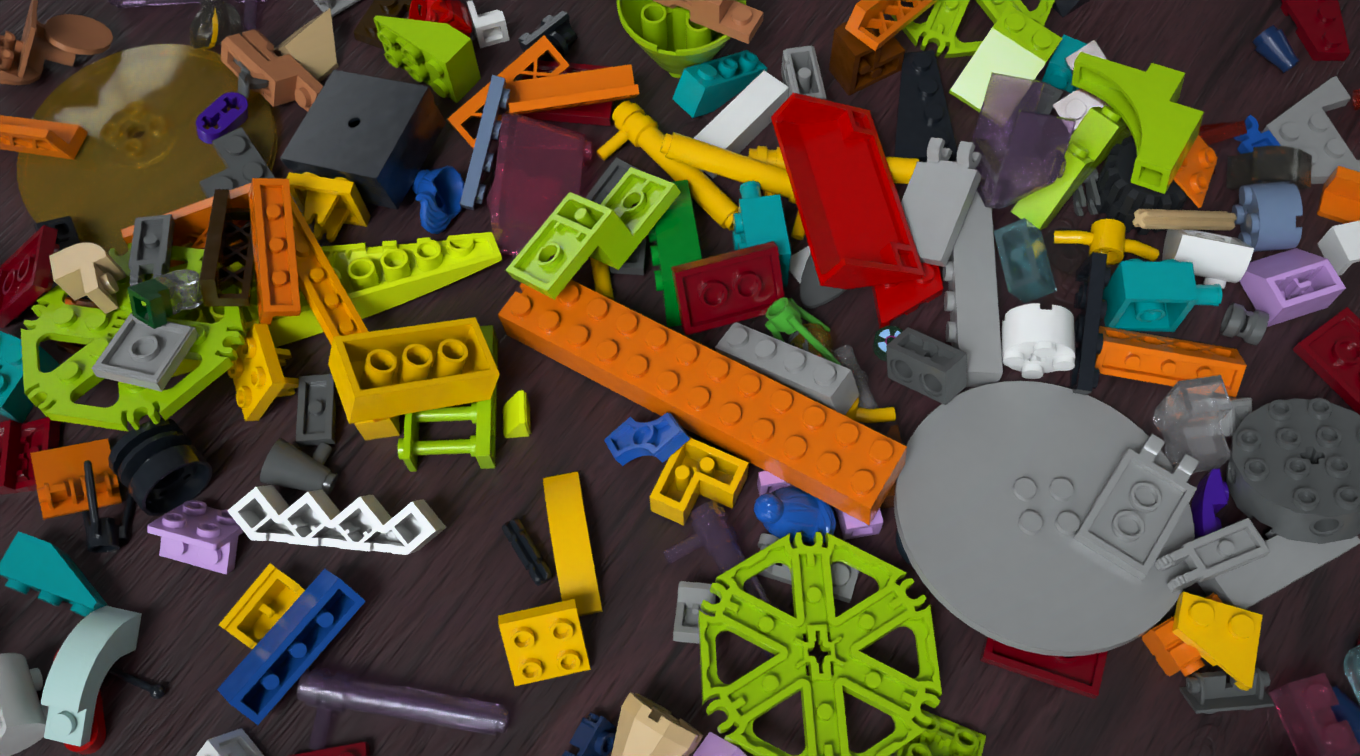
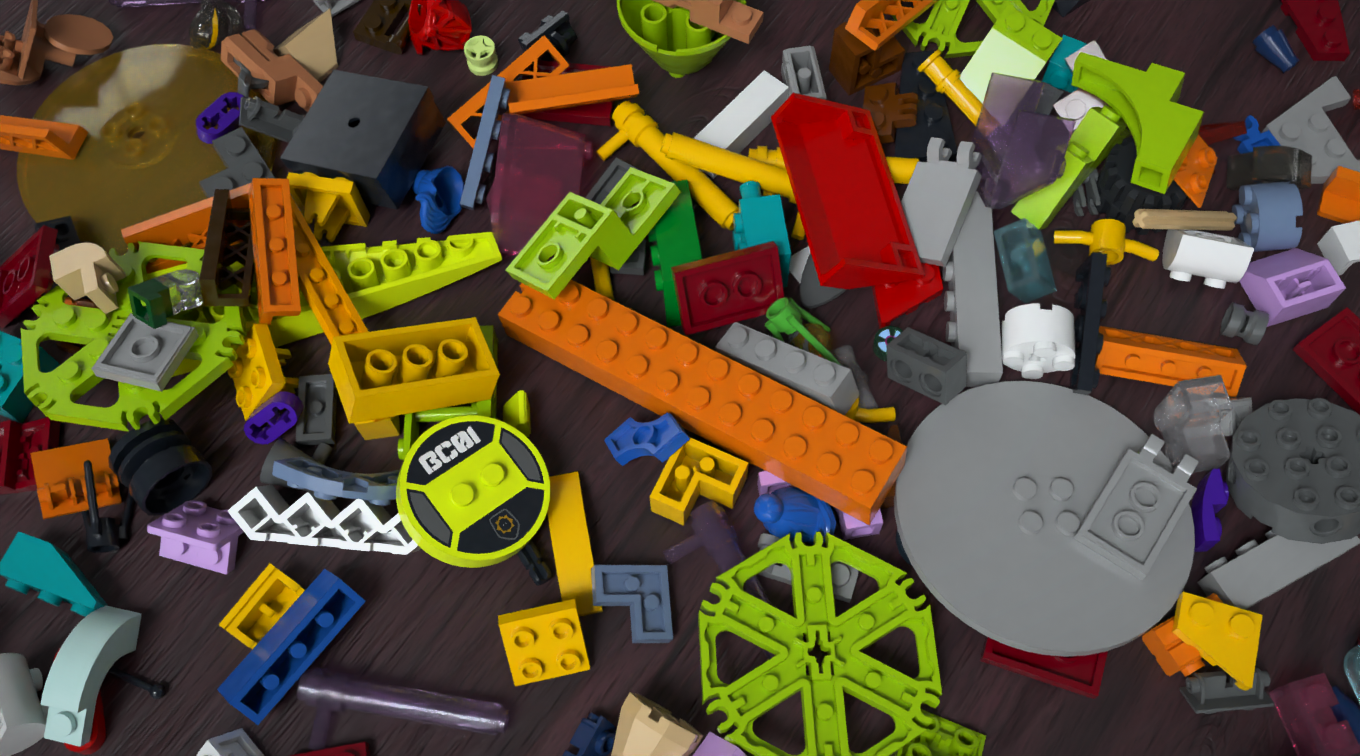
dark grey hinge [129,214,175,287] -> none
lime slope [373,15,481,103] -> none
white panel [467,0,510,48] -> none
teal slope [672,50,768,118] -> none
light grey bracket [673,581,716,644] -> none
teal brick [1102,259,1222,332] -> none
light grey hinge [1154,518,1271,593] -> none
none -> dark grey hinge [239,96,305,143]
none -> dark purple beam [244,391,304,444]
none -> sand blue plate [272,457,400,506]
none -> piece [396,415,551,568]
none -> yellowish green wheel [464,35,498,76]
none -> sand blue plate [591,565,673,643]
none -> reddish brown hinge [863,82,918,144]
none -> yellow pin [917,49,1000,137]

